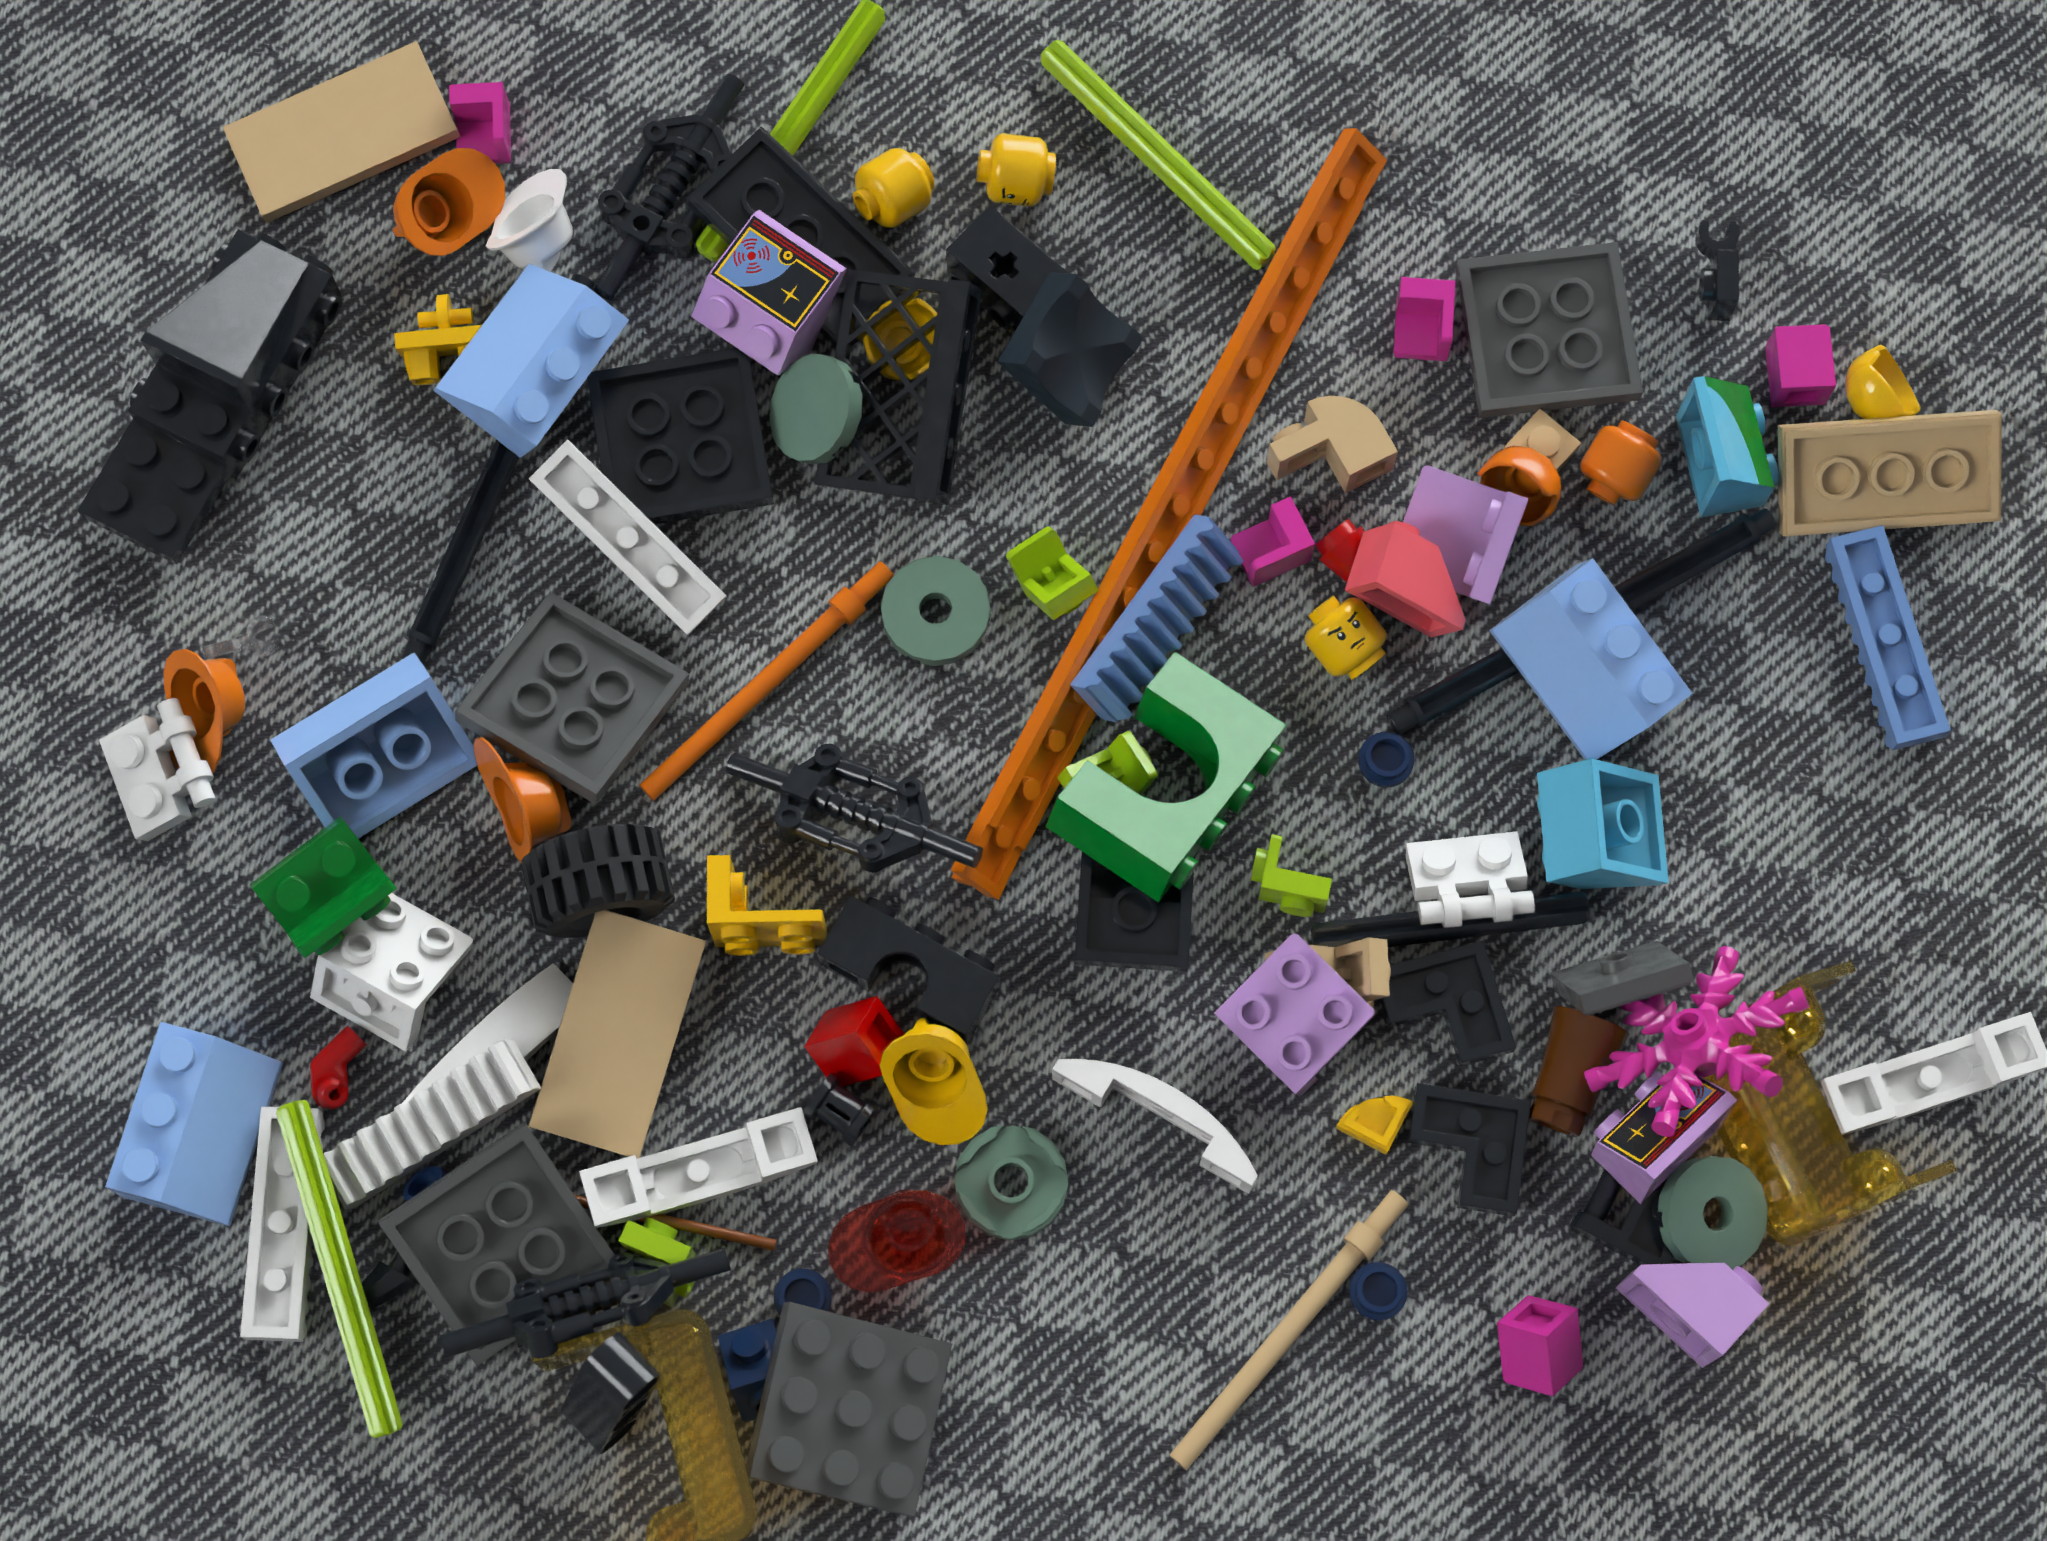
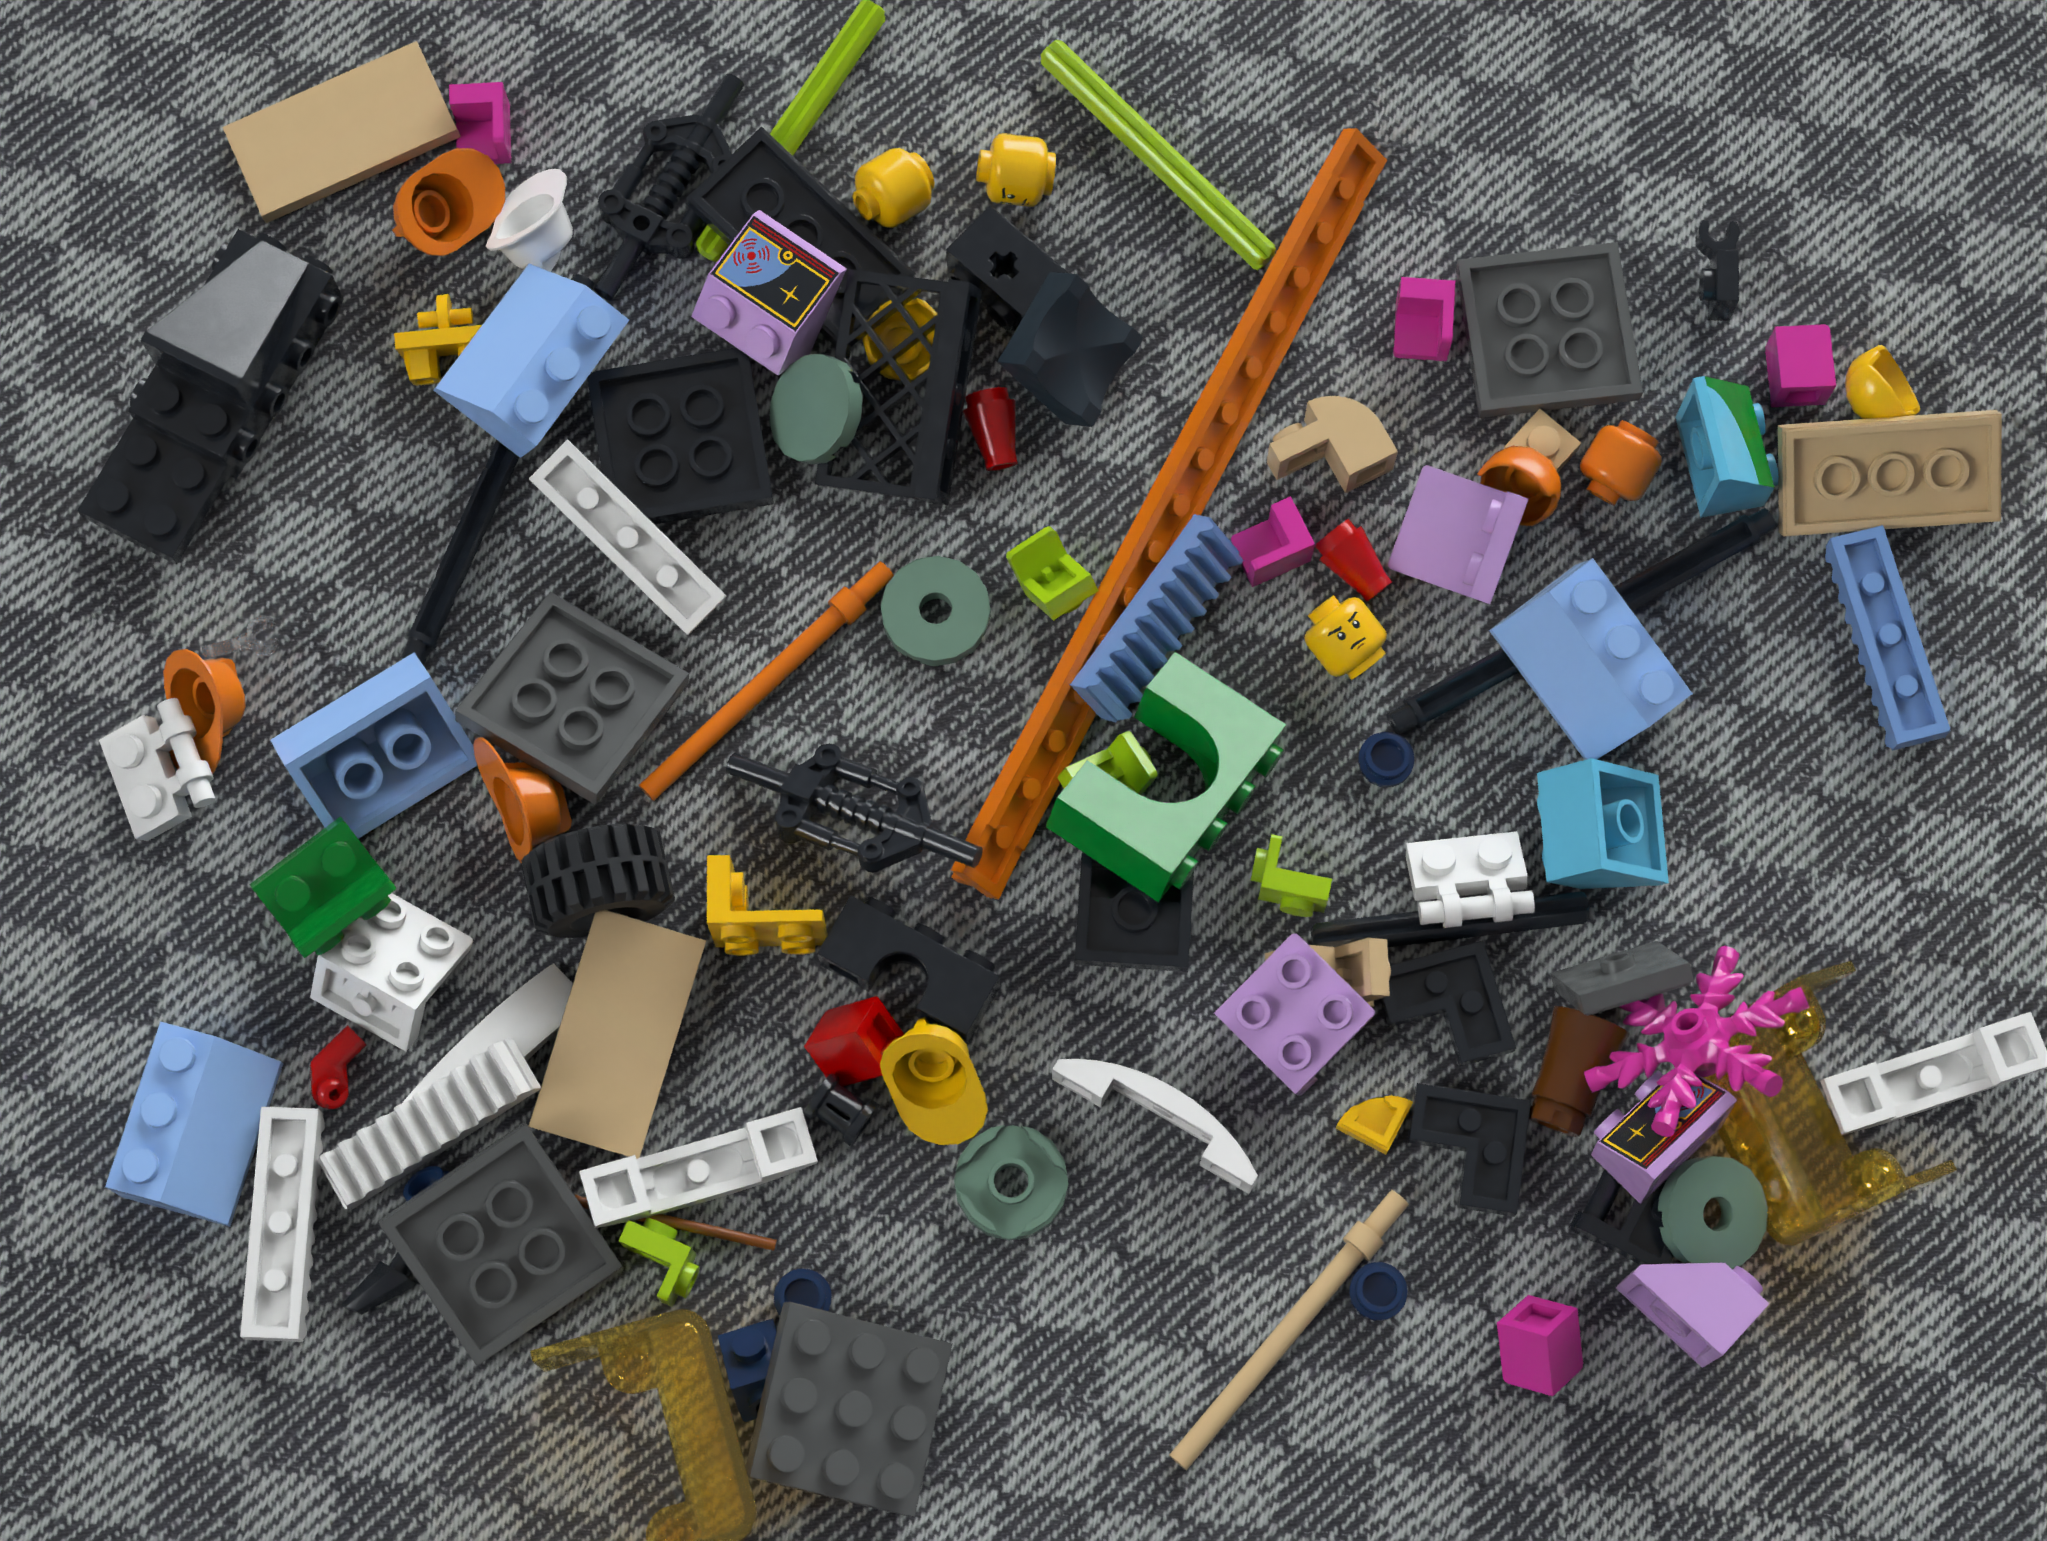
lime axle [276,1100,403,1438] -> none
black bar [440,1248,731,1358] -> none
black beam [561,1332,661,1454] -> none
clear red piece [828,1189,966,1292] -> none
coral slope [1345,521,1466,638] -> none
none -> red cone [963,387,1018,471]

